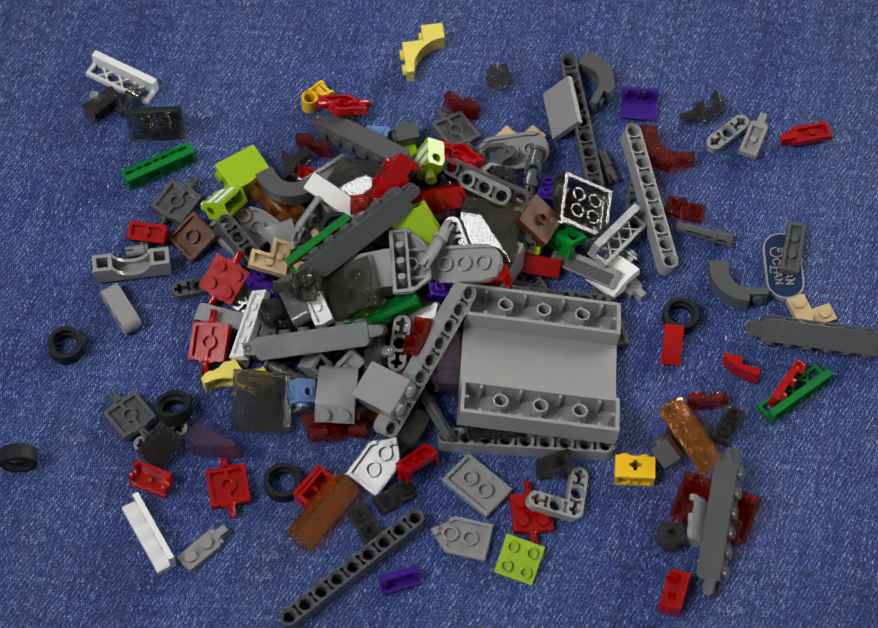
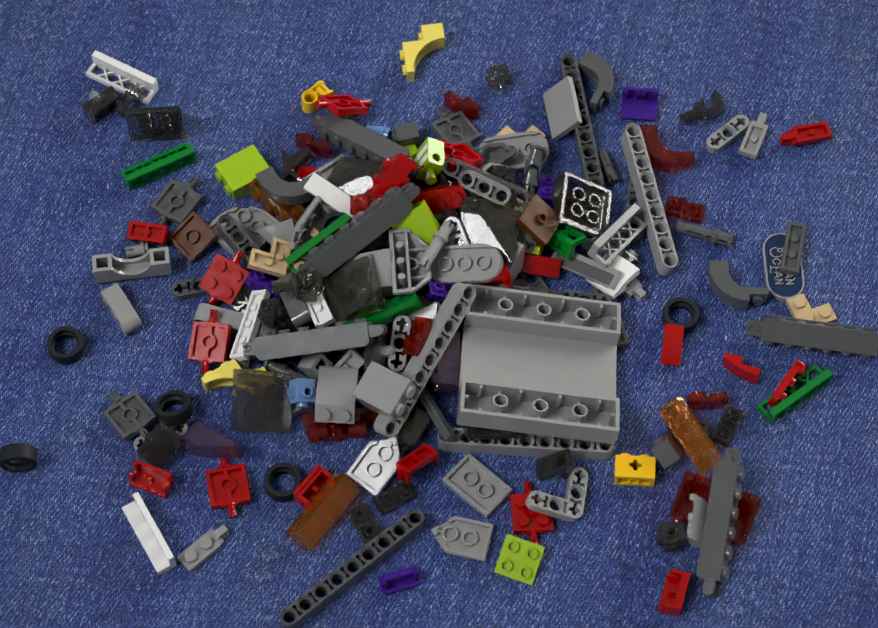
lime torso [201,185,248,220] -> none

